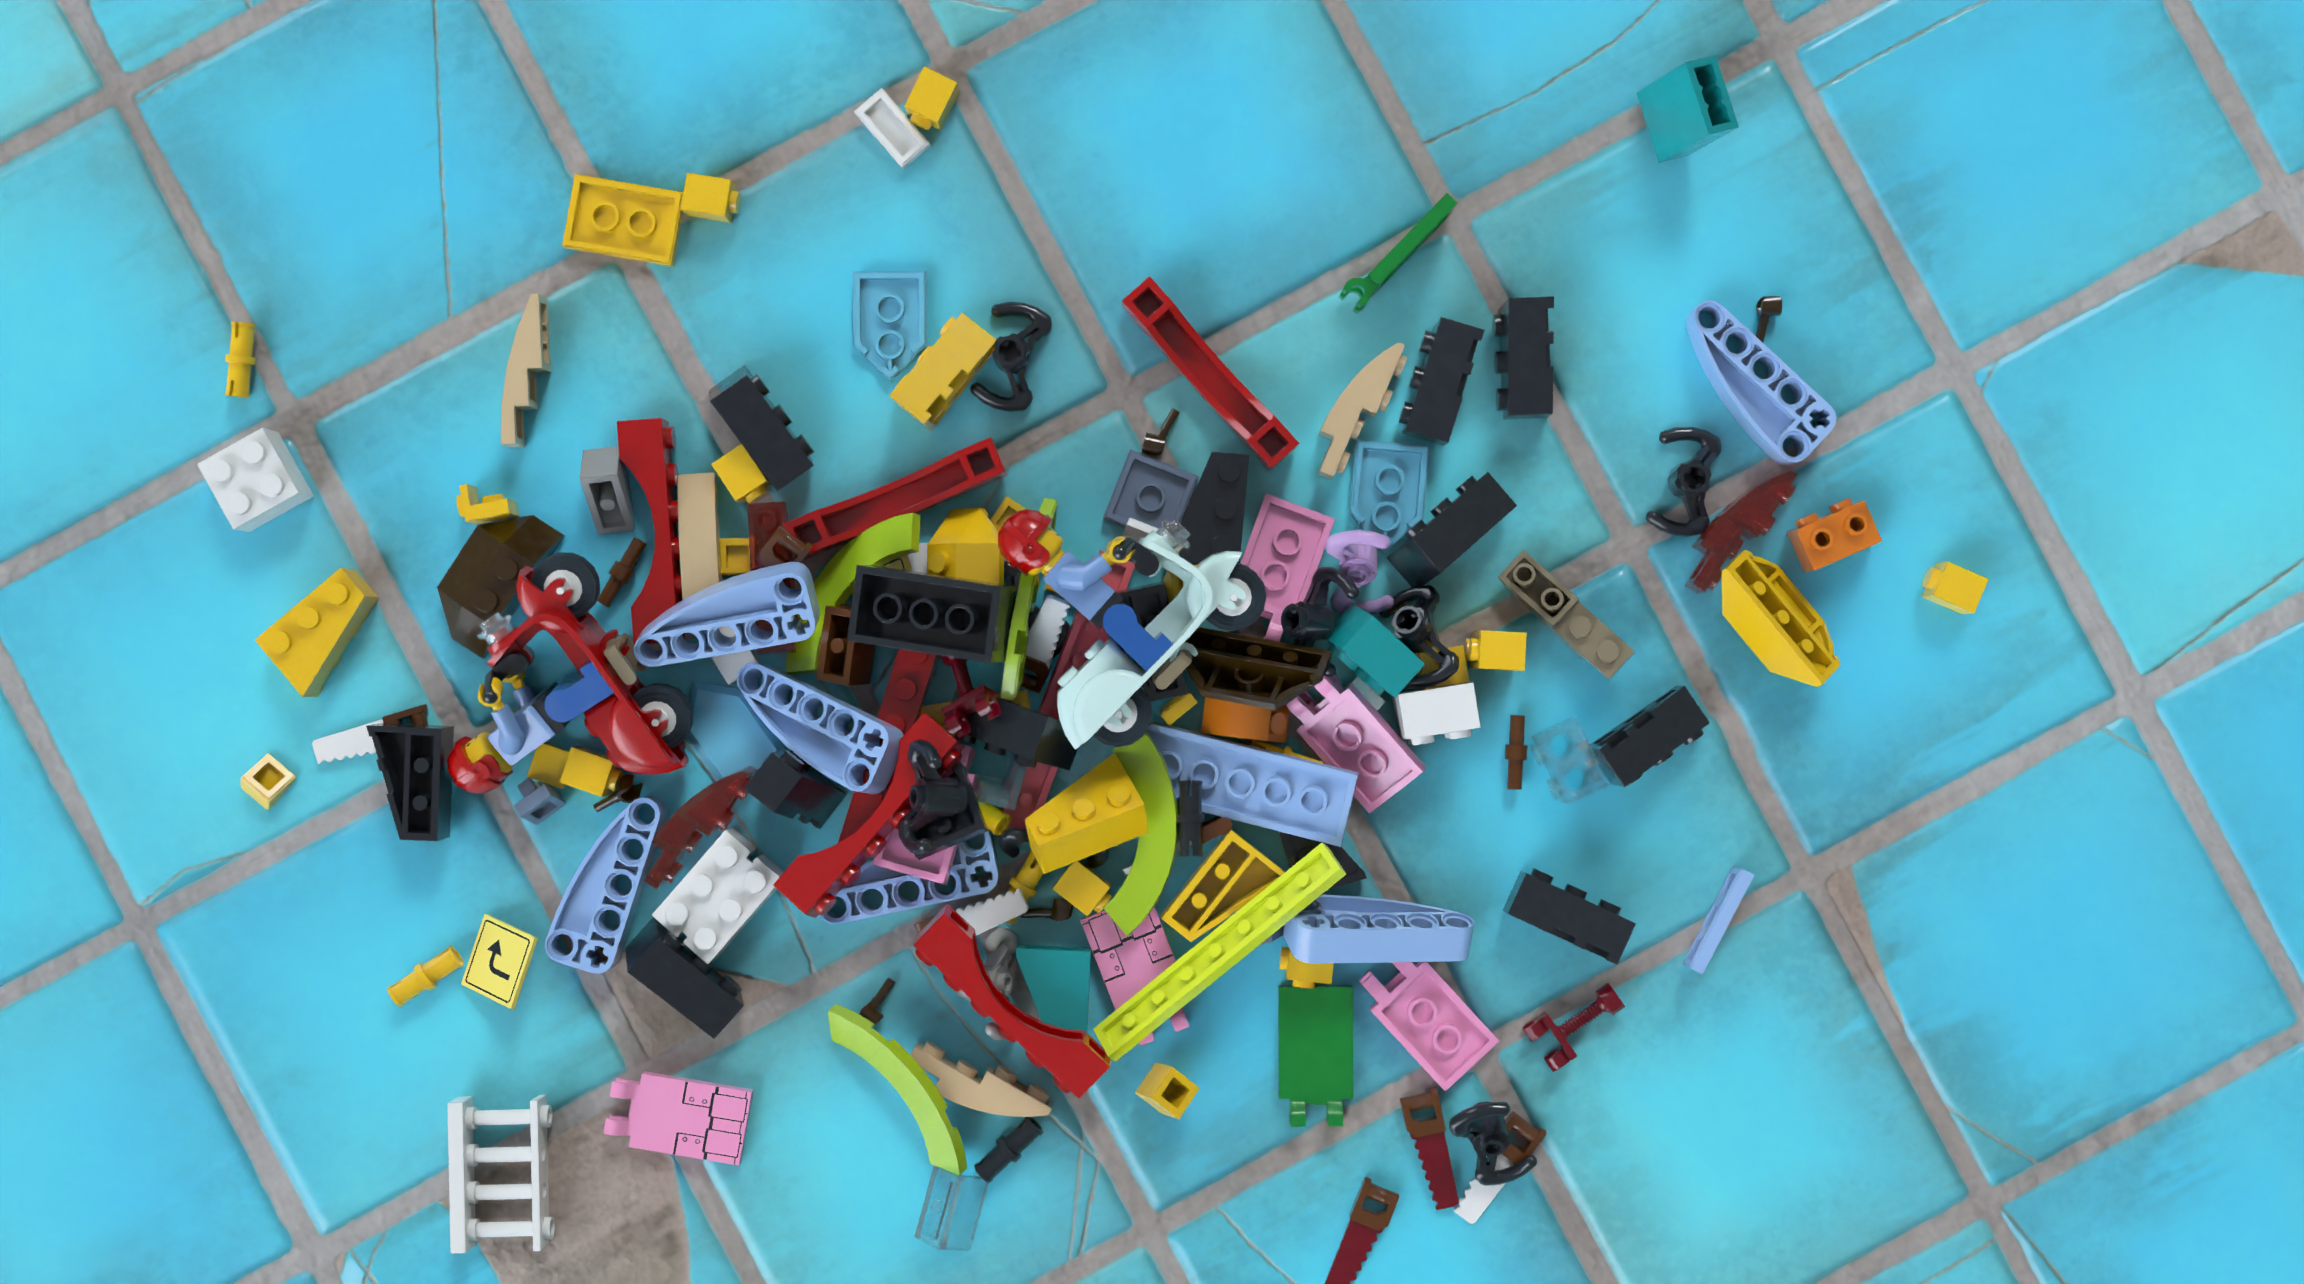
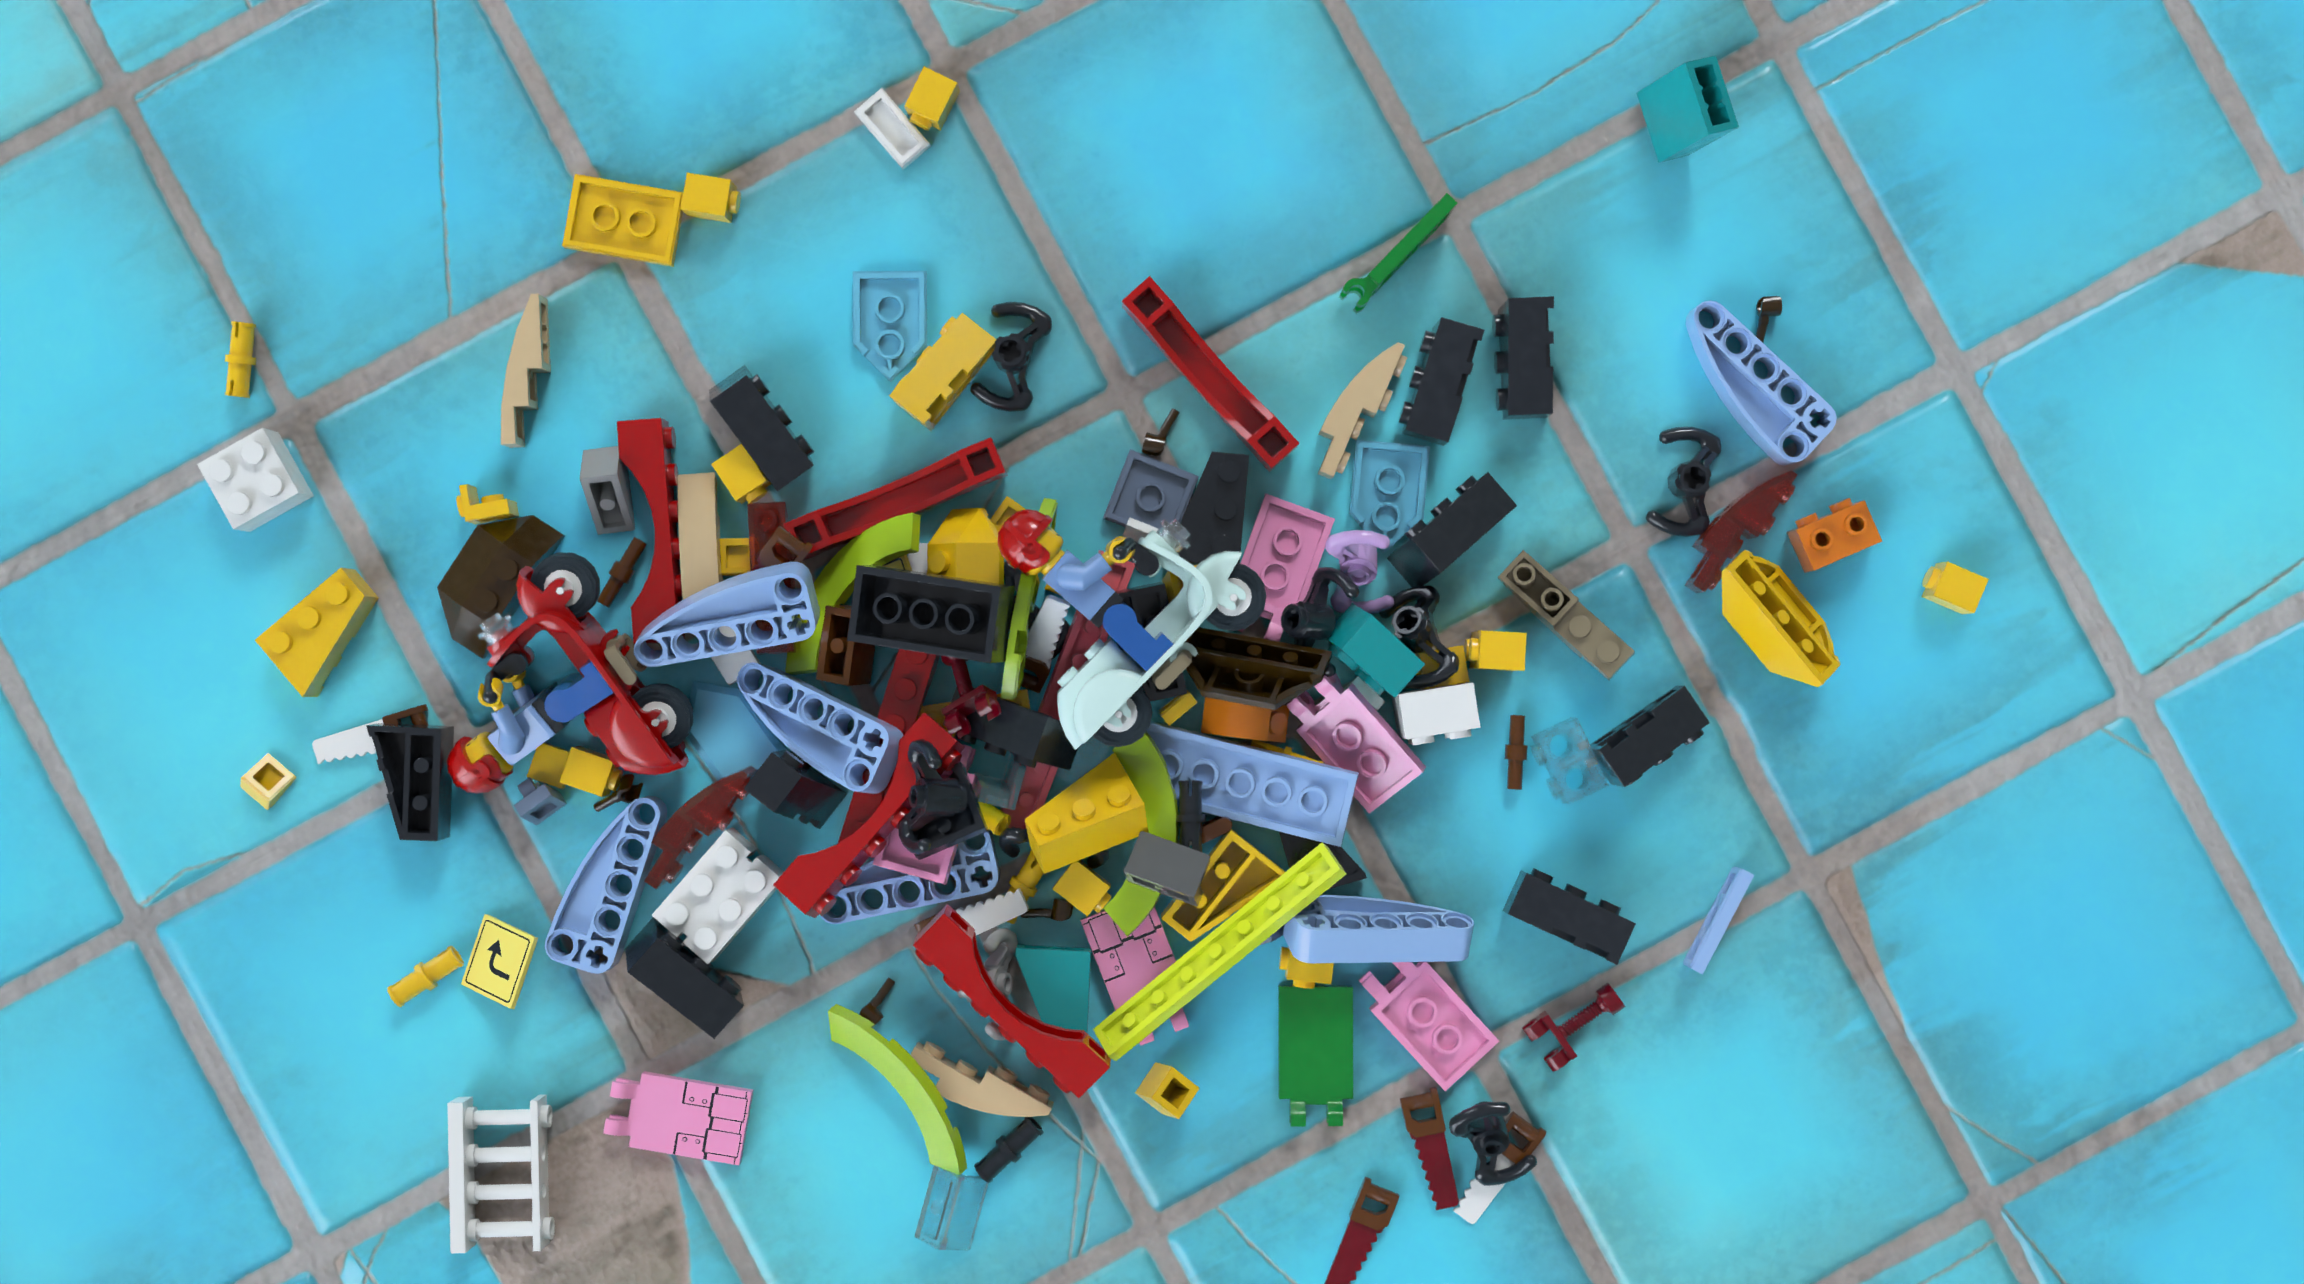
none -> dark grey panel [1124,831,1210,907]

